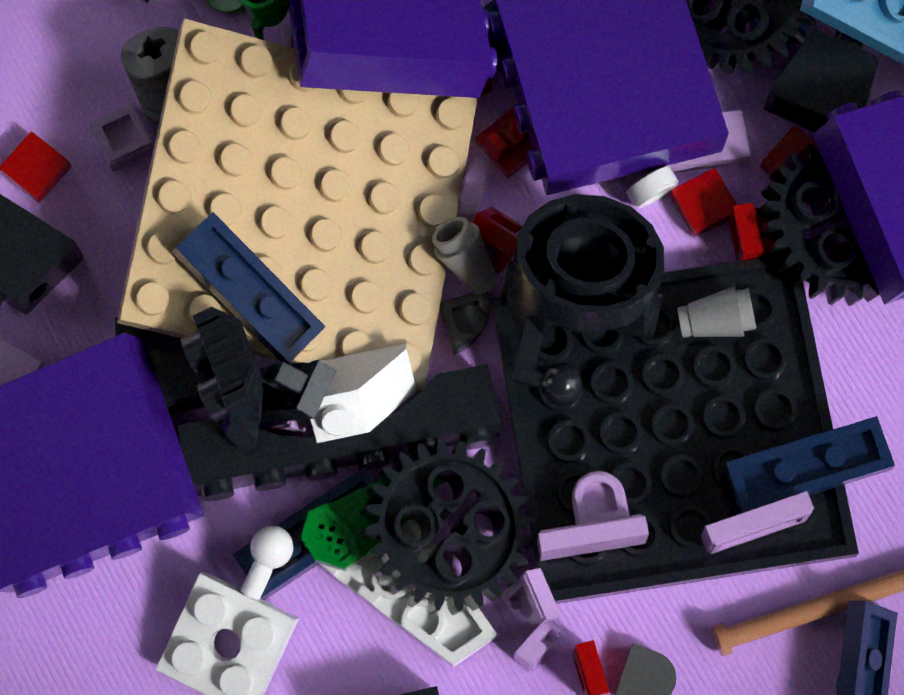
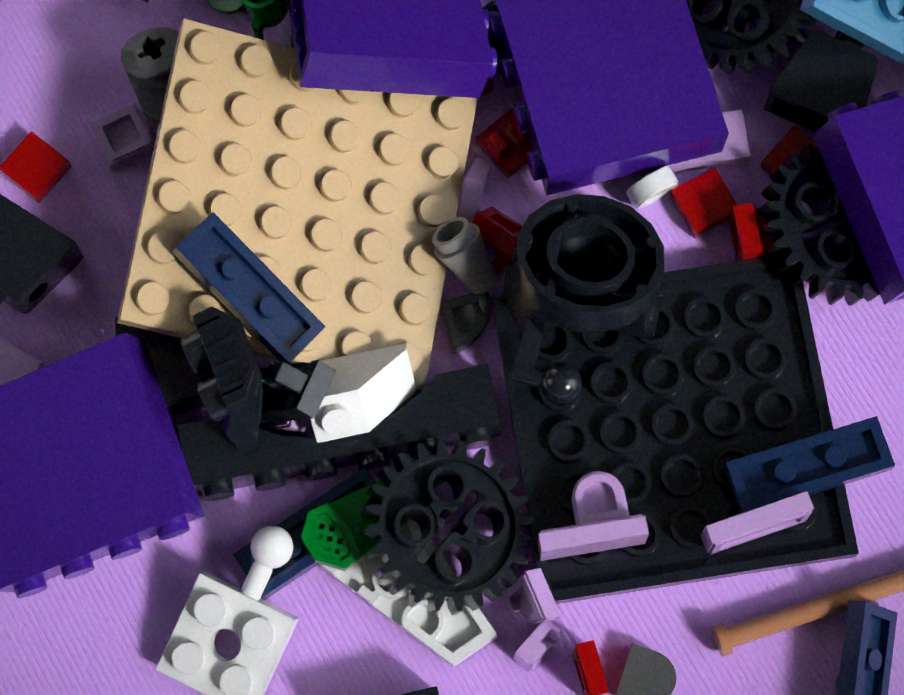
light grey cone [677,285,756,338] -> none

